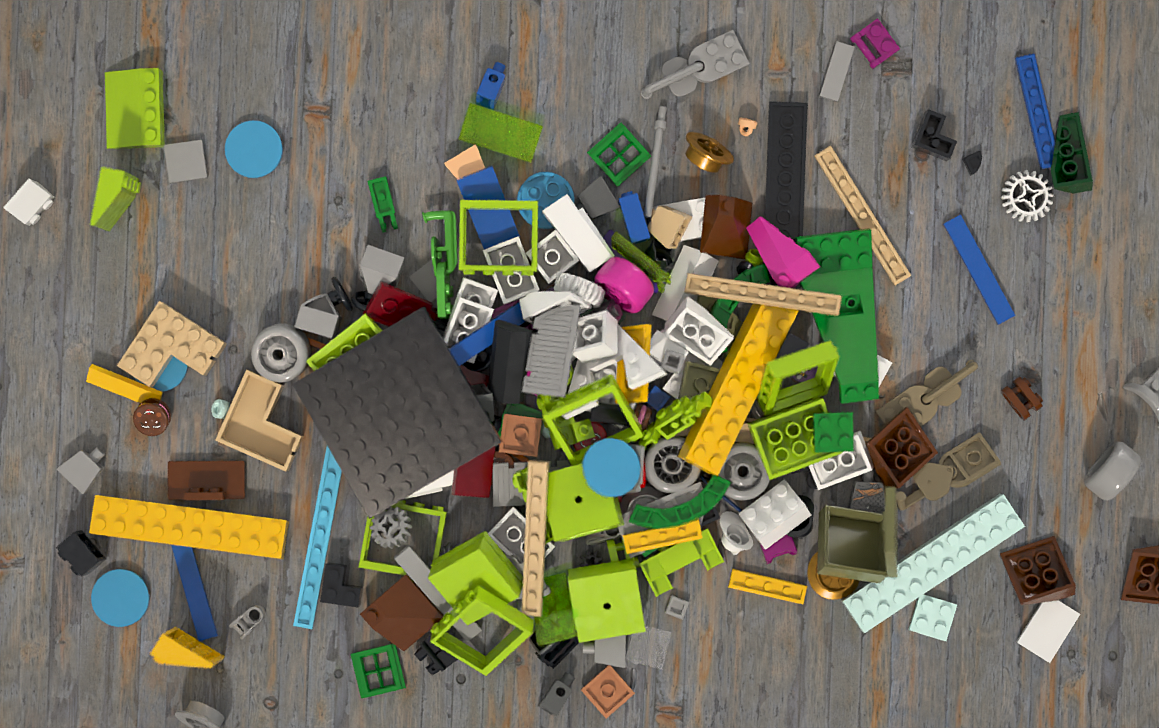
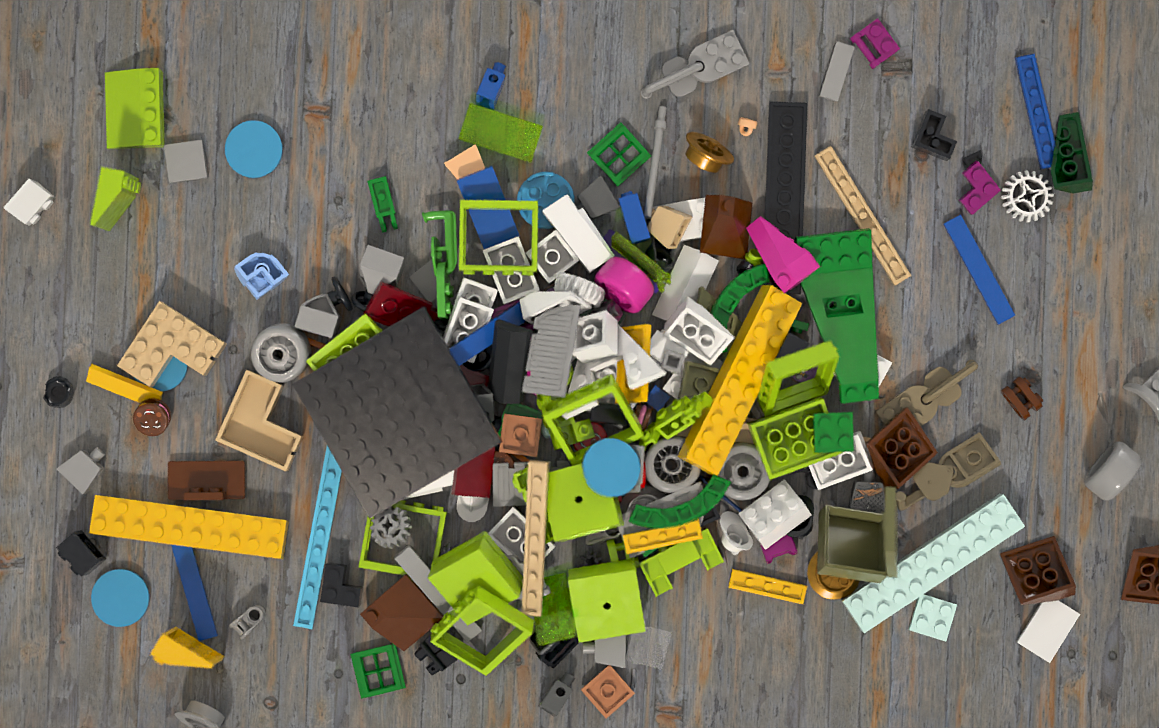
light aqua tile [211,399,231,419] -> none
light grey tile [665,594,689,620] -> none
tan tile [684,273,842,316] -> none
none -> black hair [43,376,74,408]
none -> light blue brick [234,252,289,300]
none -> white piece [457,496,489,522]
none -> green plate [791,320,809,334]
none -> magenta plate [959,161,1001,215]

